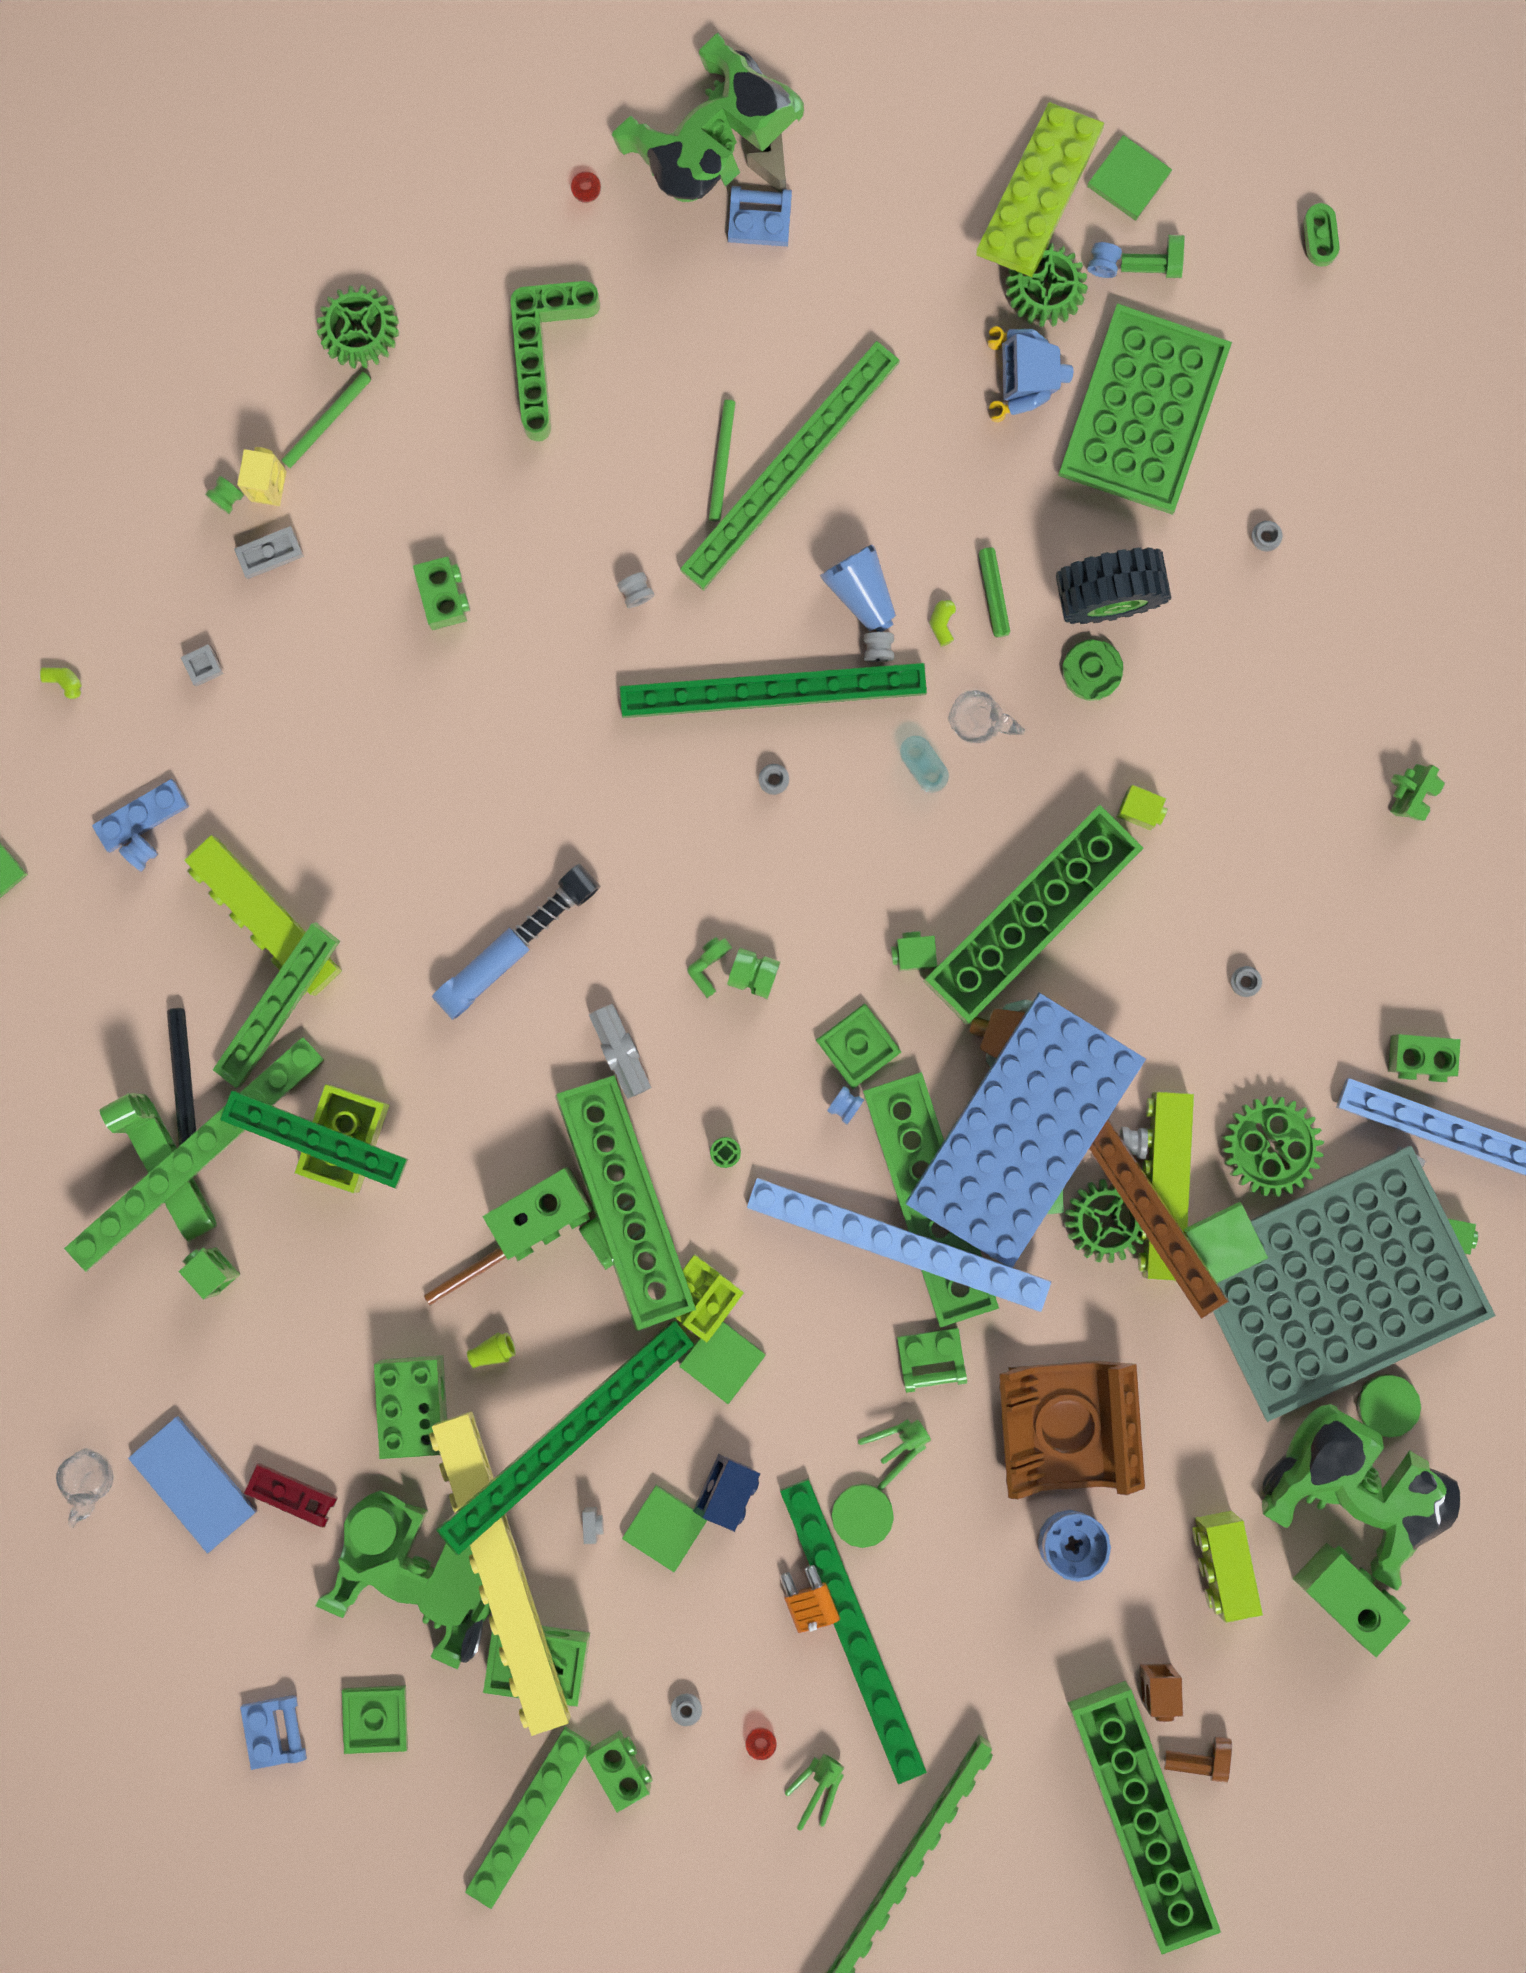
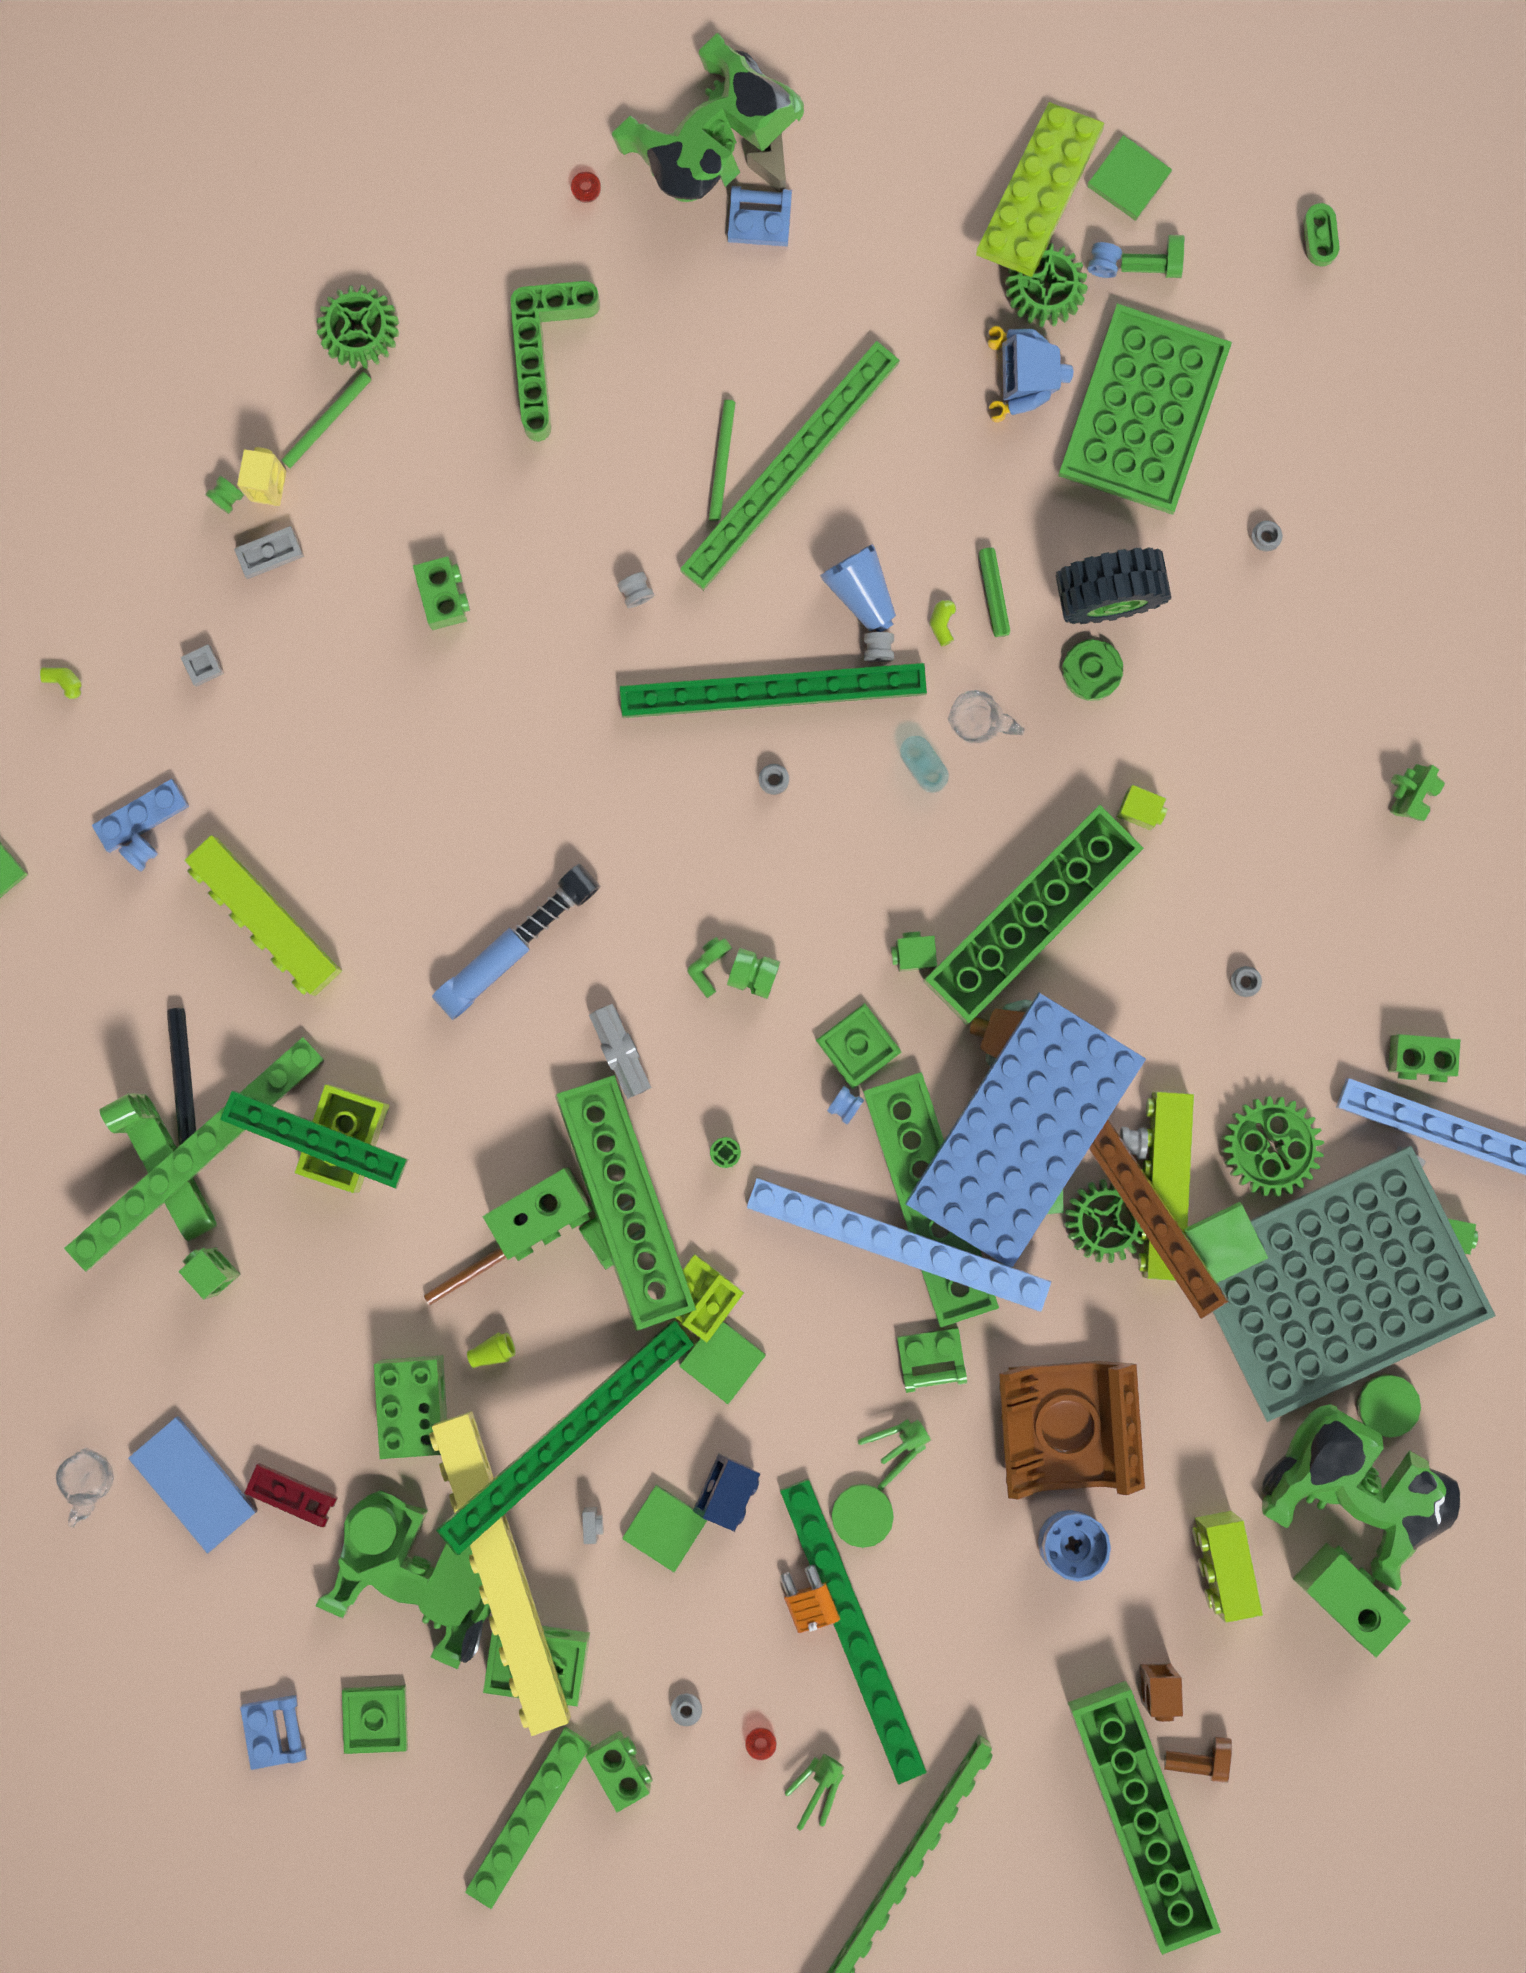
bright green plate [213,922,340,1089] -> none

